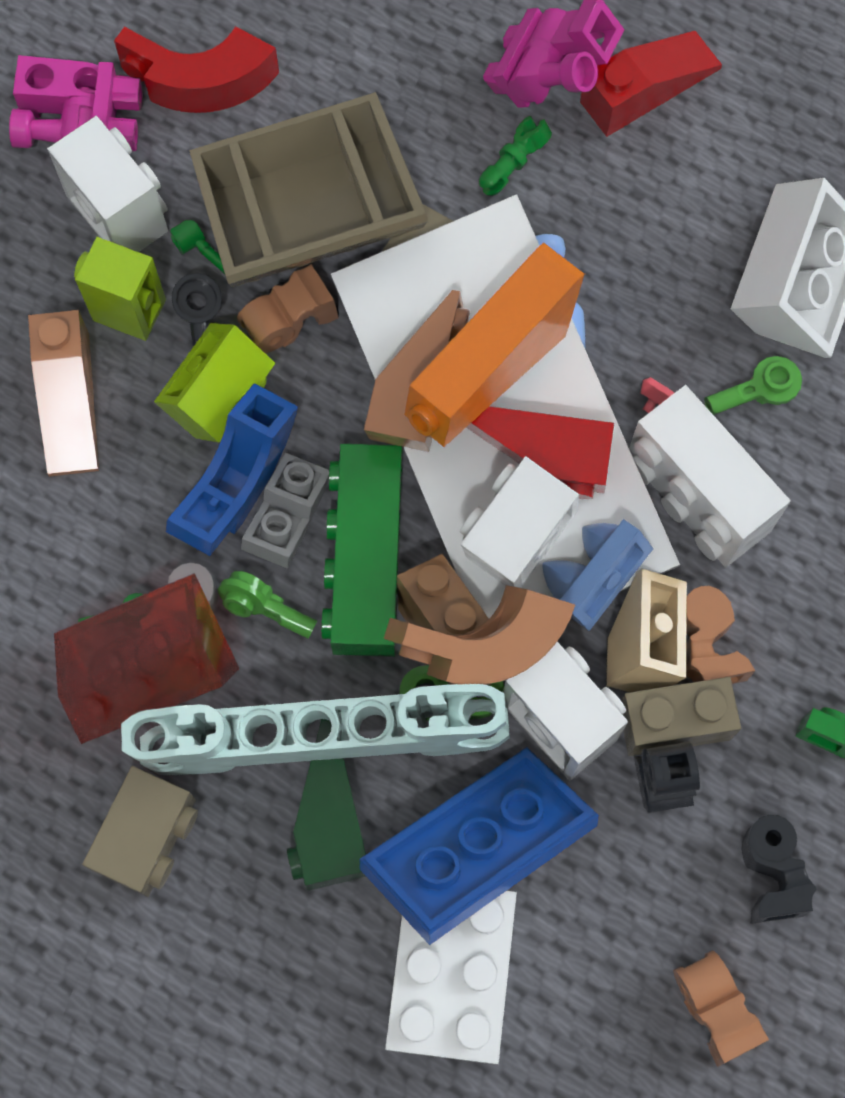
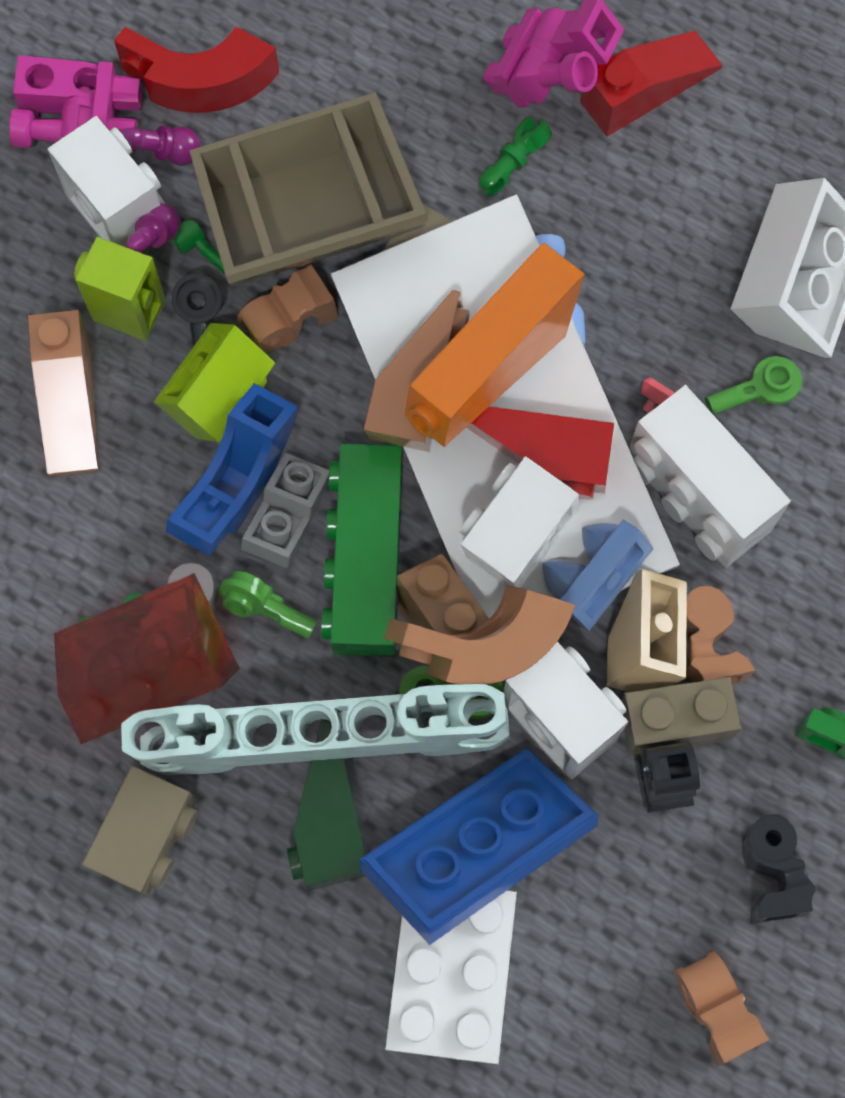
none -> magenta bar [119,126,201,166]
none -> magenta bar [126,203,181,252]

